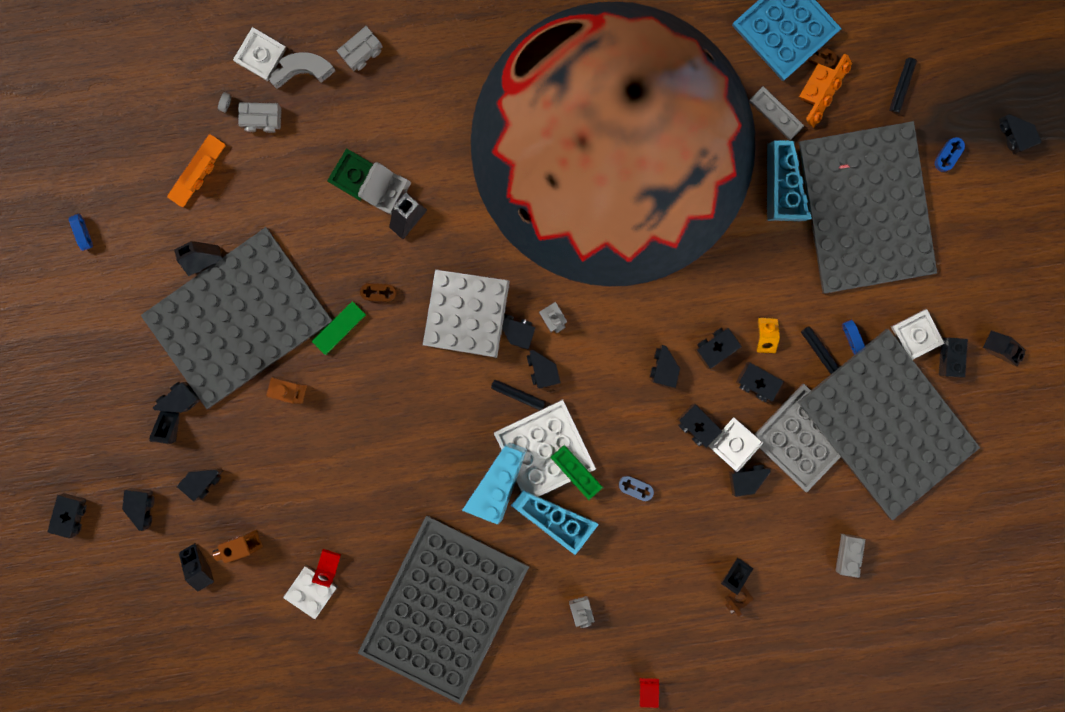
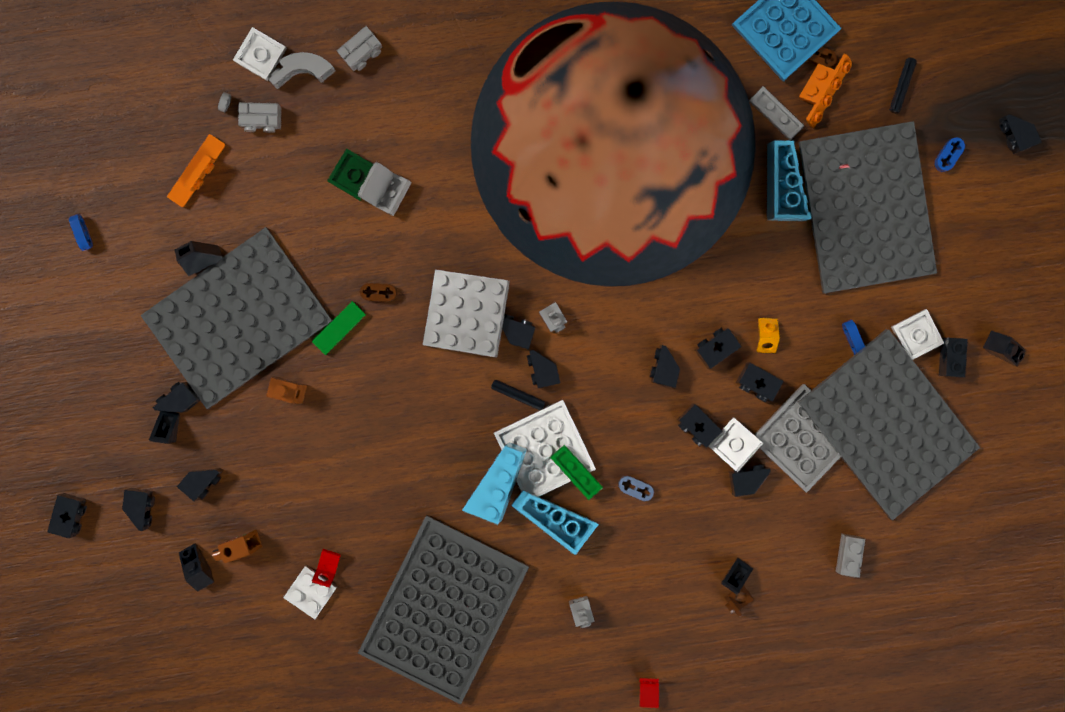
black slope [389,193,427,239] -> none
black axle [801,326,839,374] -> none

